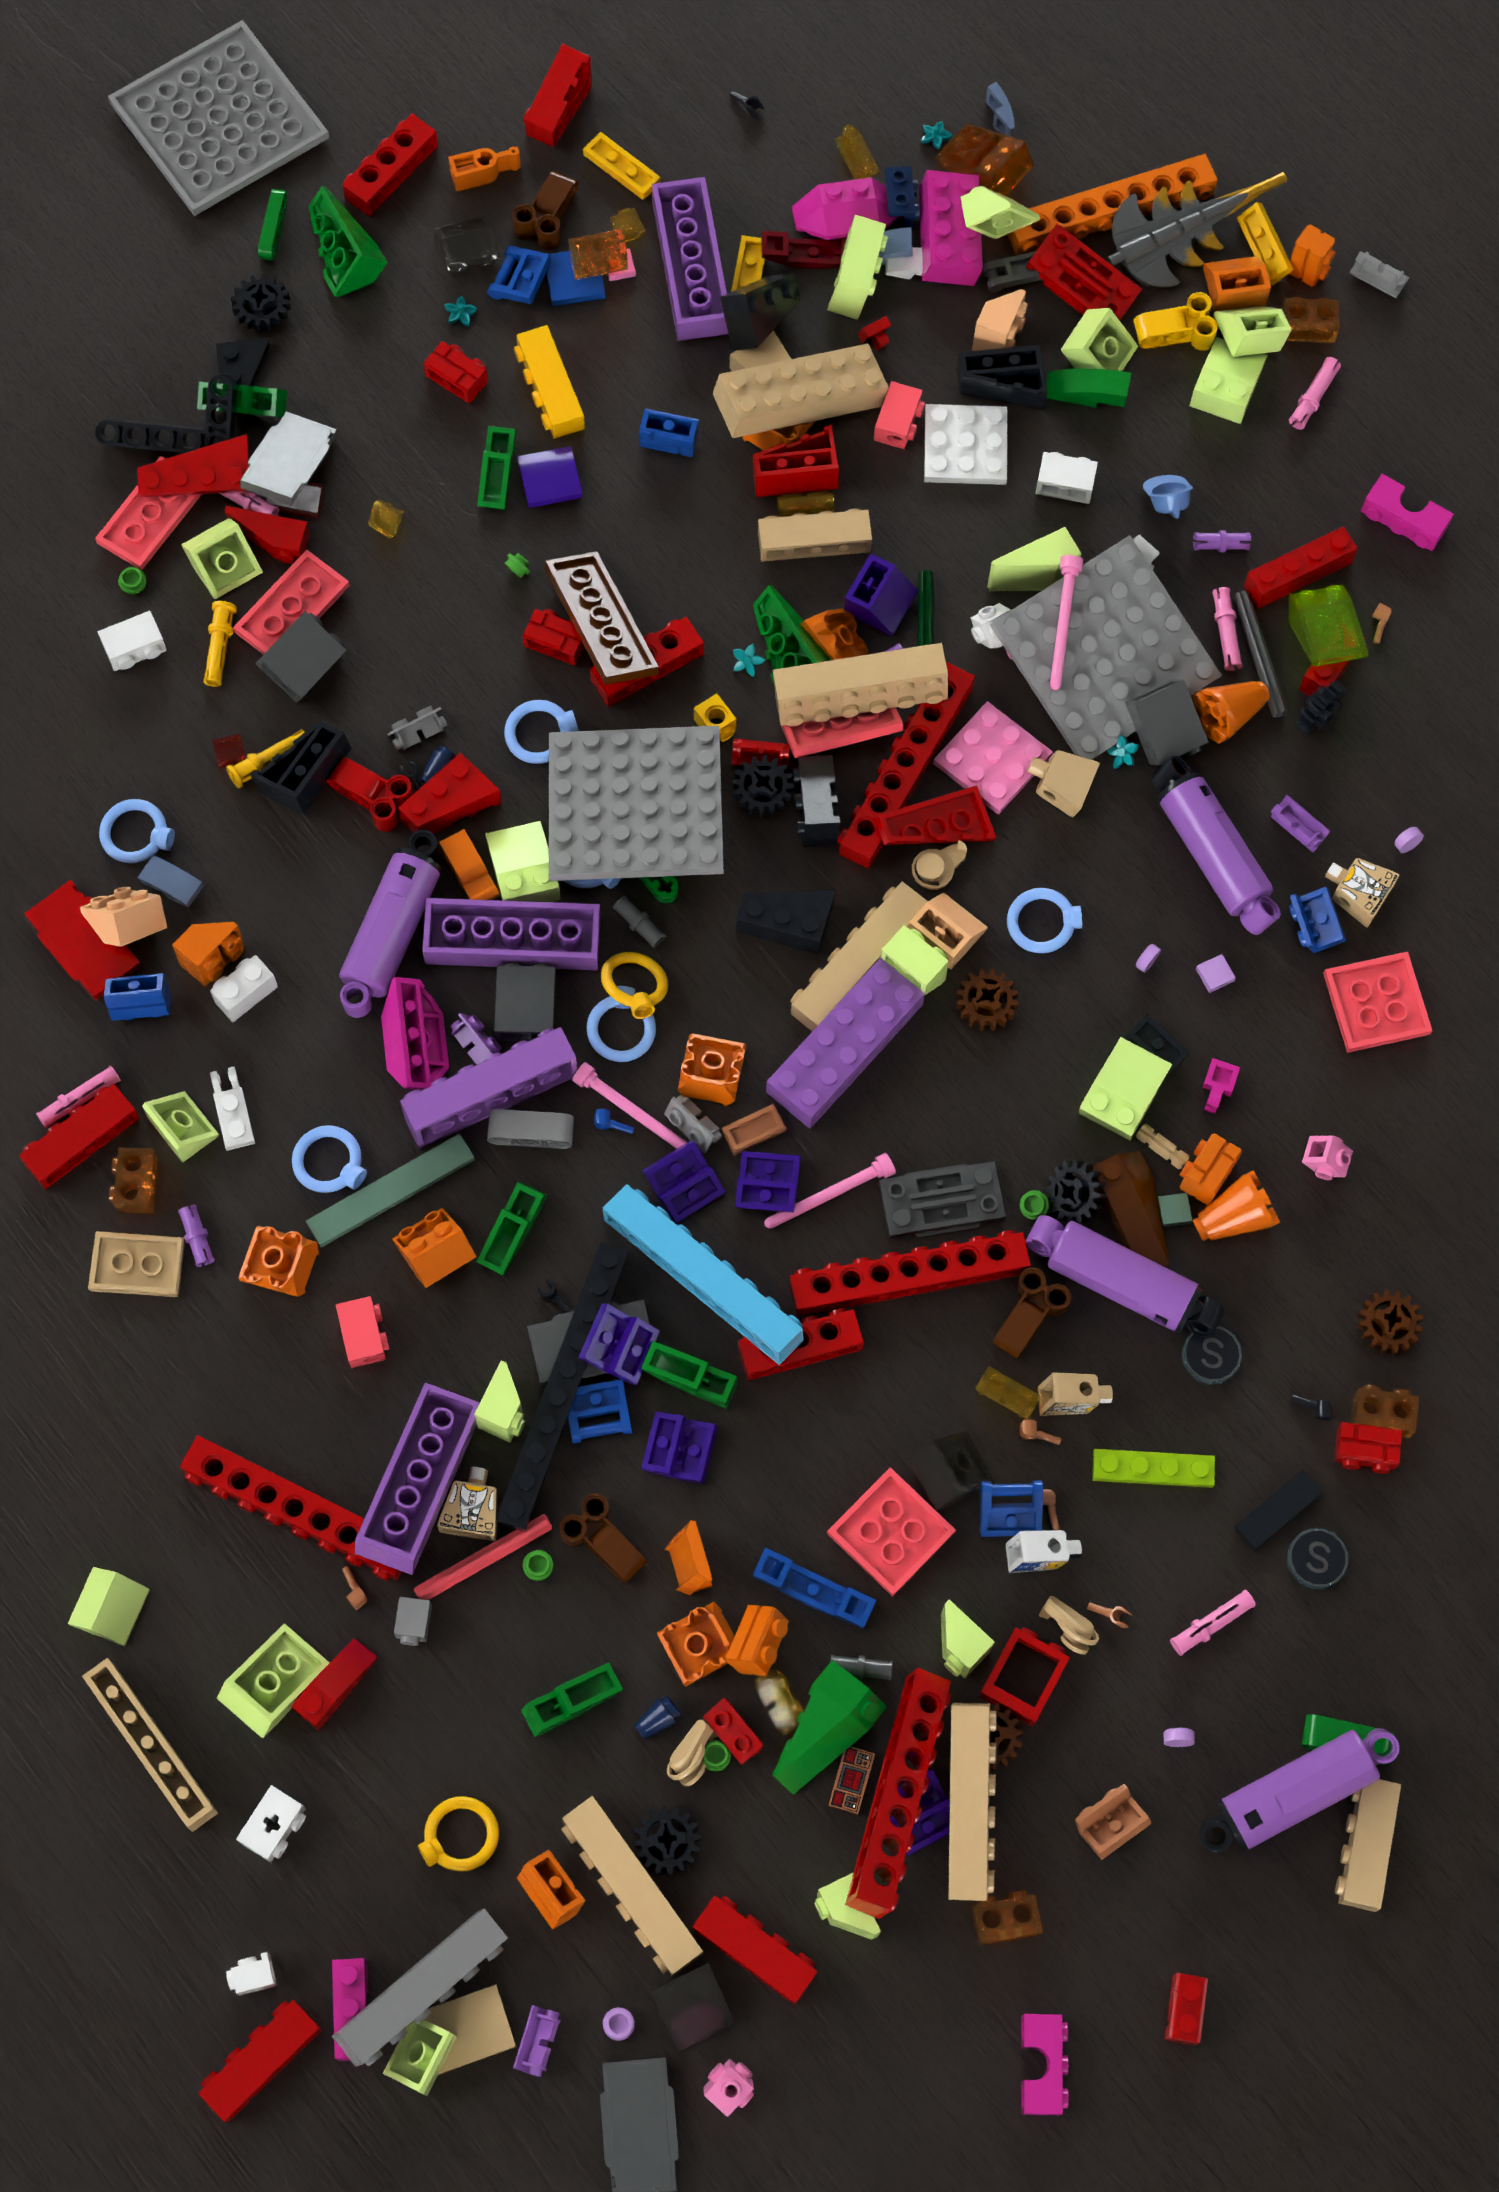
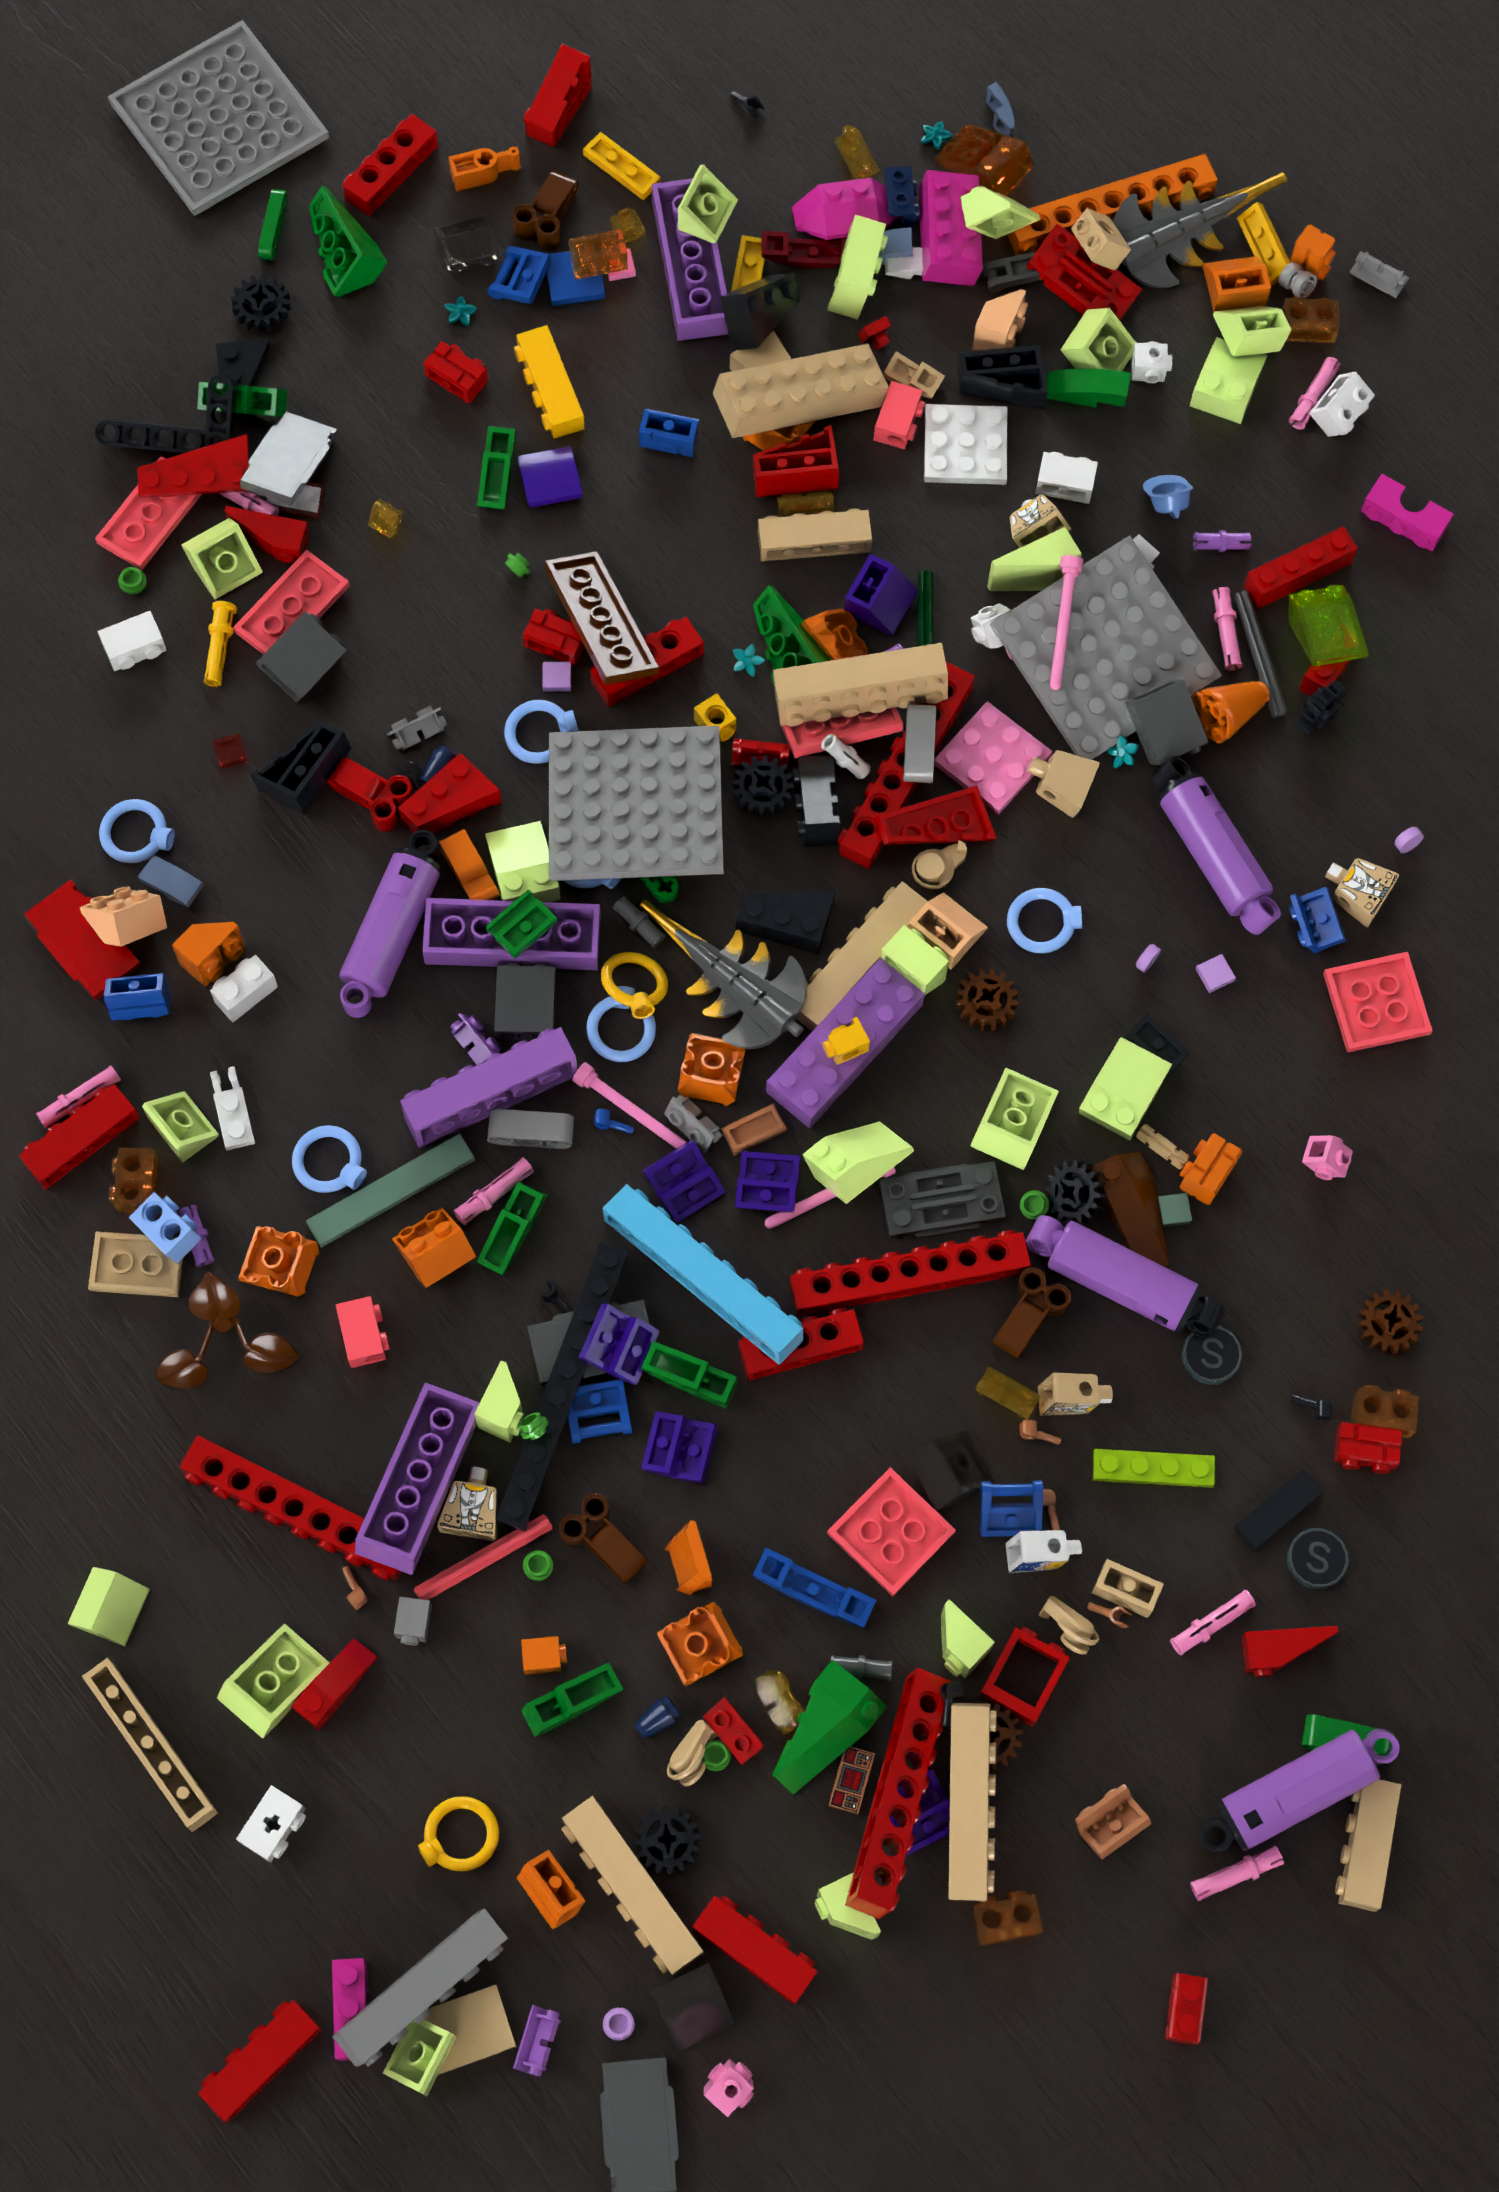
yellow pin [226,729,305,789] -> none
white brick [226,1952,277,1996] -> none
dark pink wedge [381,977,449,1090] -> none
orange brick [725,1605,789,1676] -> none
dark pink arch [1021,2014,1068,2116] -> none
yellow piece [1134,292,1218,351] -> none
lavender tile [1163,1728,1195,1747] -> none
orange cone [1192,1170,1280,1241] -> none
dark pink plate [1202,1058,1240,1114] -> none
medium lavender hinge [1270,795,1330,853] -> none
nougat hand [1372,603,1392,644] -> none
none -> light blue brick [129,1192,202,1264]
none -> reddish brown plant [156,1272,299,1389]
none -> bright pink pin [453,1157,534,1226]
none -> green plate [485,889,558,959]
none -> bright green plate [519,1412,548,1440]
none -> orange brick [521,1636,567,1675]
none -> lavender tile [543,662,571,692]
none -> dark grey animal [639,900,808,1049]
none -> yellowish green slope [678,165,738,243]
none -> yellowish green slope [802,1121,914,1204]
none -> white pin [821,734,871,779]
none -> yellow brick [822,1017,870,1065]
none -> tan slope [883,351,945,399]
none -> light grey beam [904,704,936,783]
none -> black hand [940,1682,963,1726]
none -> yellowish green slope [970,1068,1059,1170]
none -> tan torso [1010,494,1071,548]
none -> tan brick [1071,208,1131,271]
none -> tan brick [1092,1559,1164,1618]
none -> white brick [1132,341,1172,383]
none -> bright pink pin [1190,1846,1284,1902]
none -> red slope [1241,1626,1338,1678]
none -> light grey wheel [1279,262,1317,299]
none -> white brick [1309,371,1375,437]

